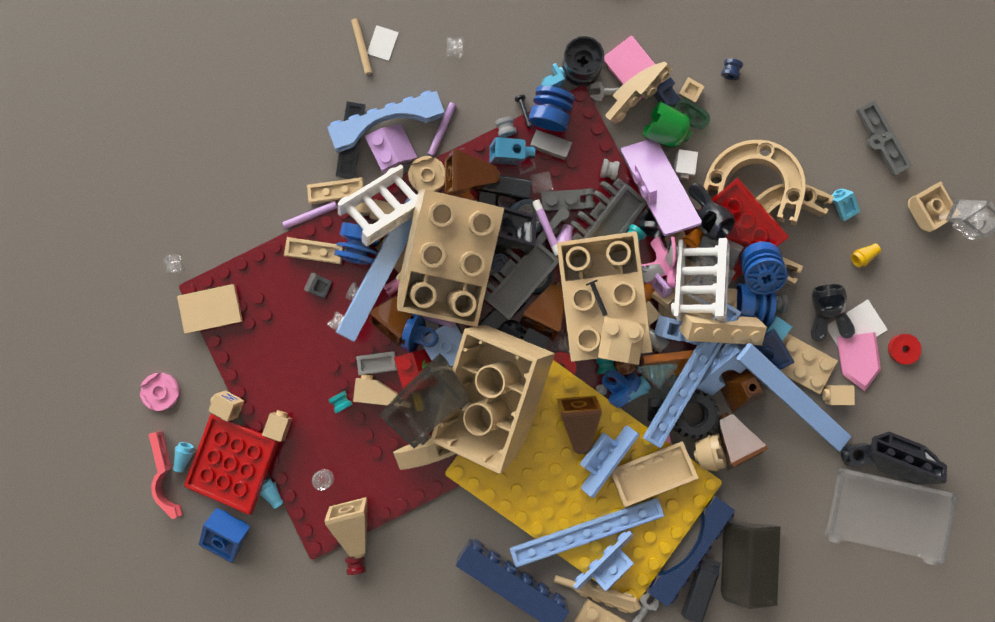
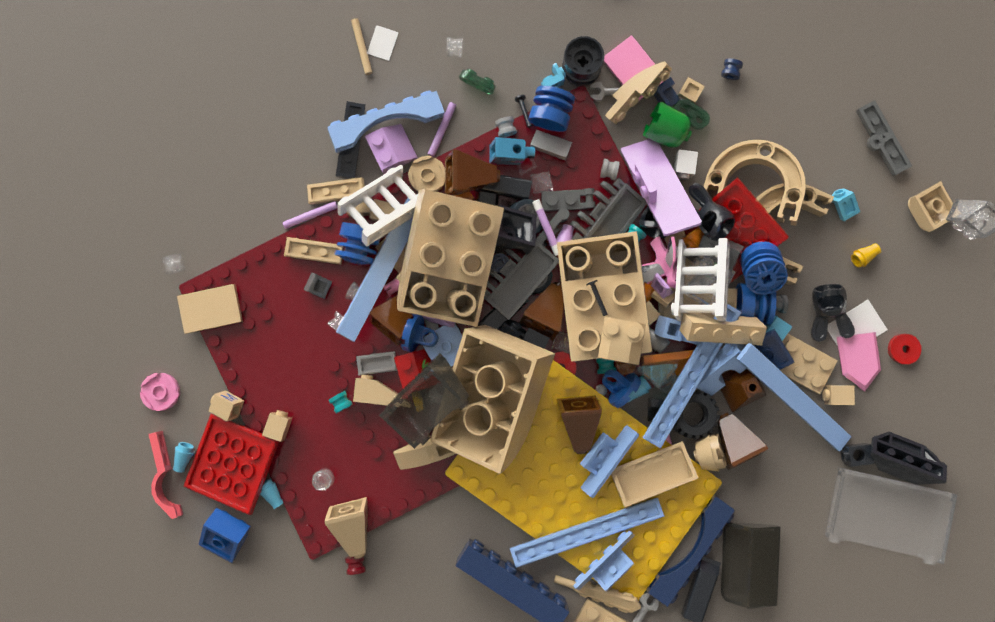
none -> clear green plate [459,69,496,94]

